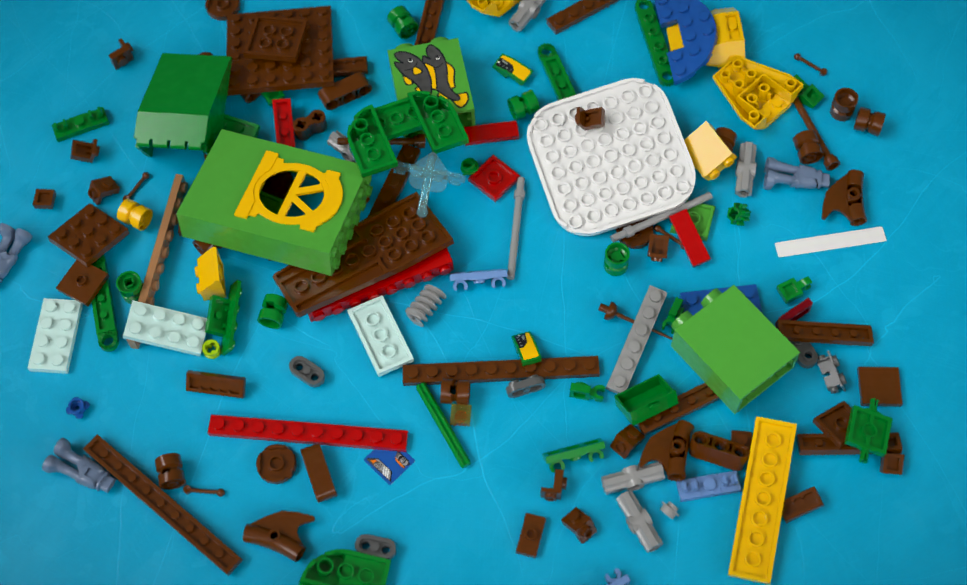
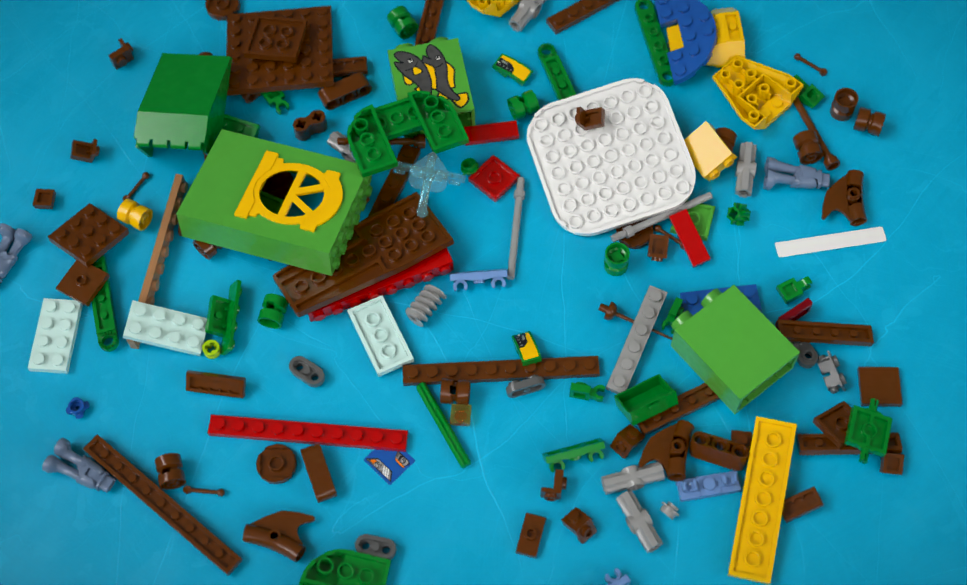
green plate [52,107,110,142] -> none
reddish brown bracket [88,176,120,205] -> none
green wheel [116,271,143,304] -> none
yellow slope [195,247,226,301] -> none
red plate [272,98,295,147] -> none

